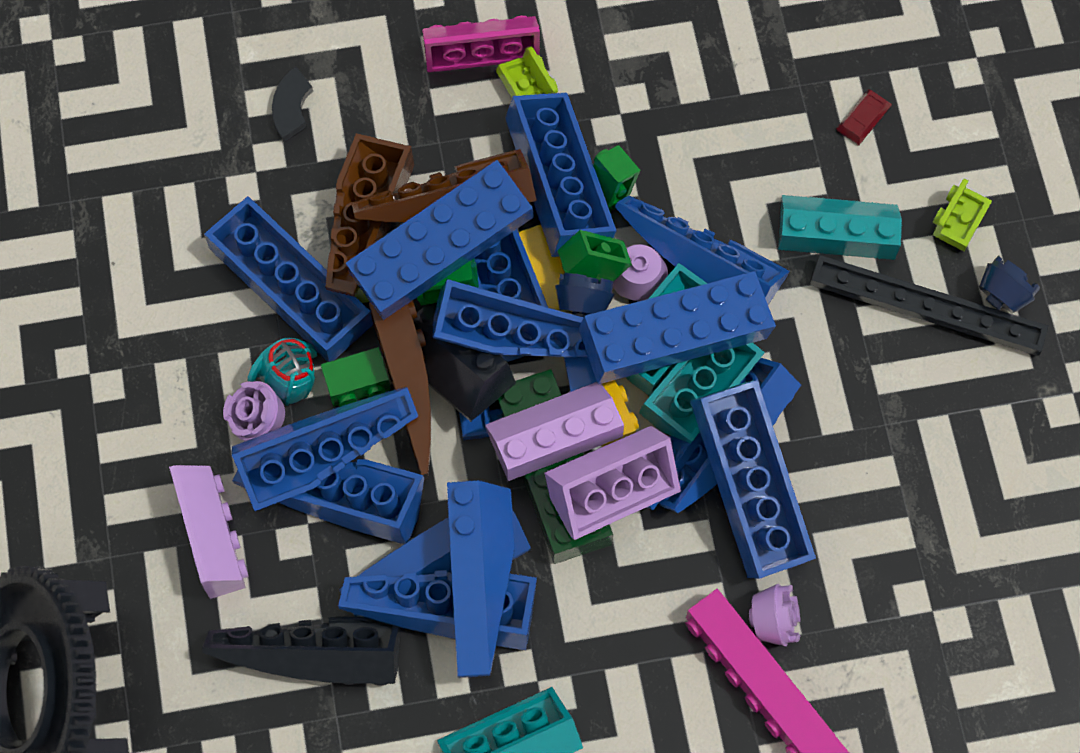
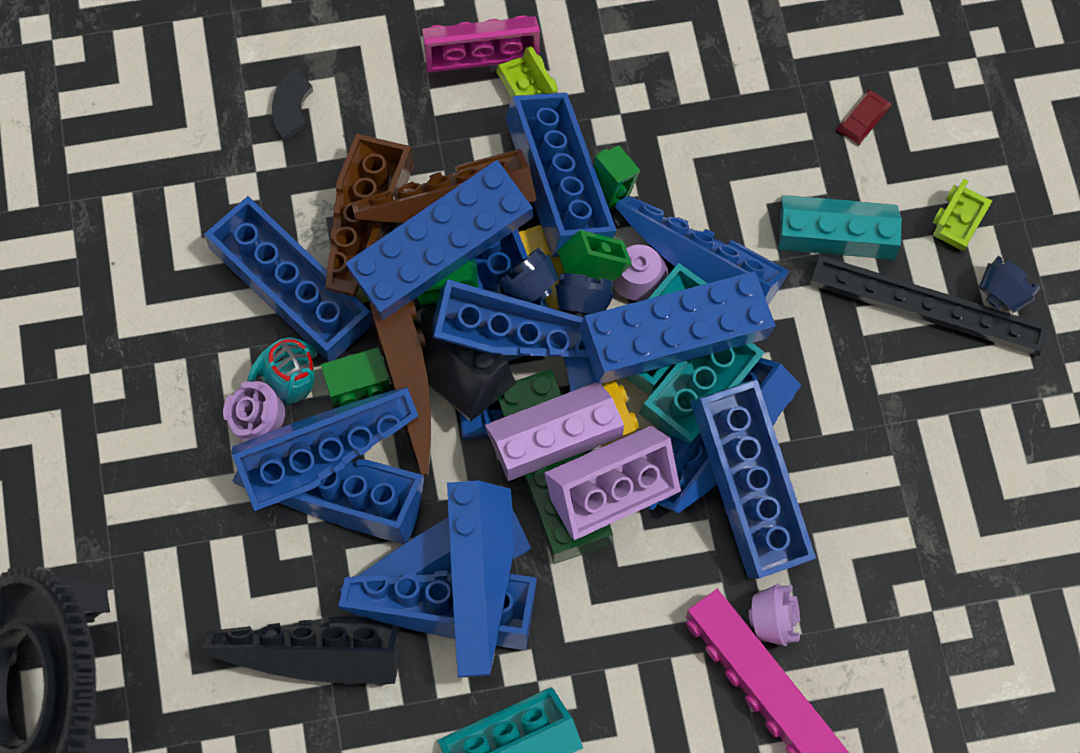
lavender slope [169,465,249,599] -> none
none -> dark blue cone [498,247,559,303]

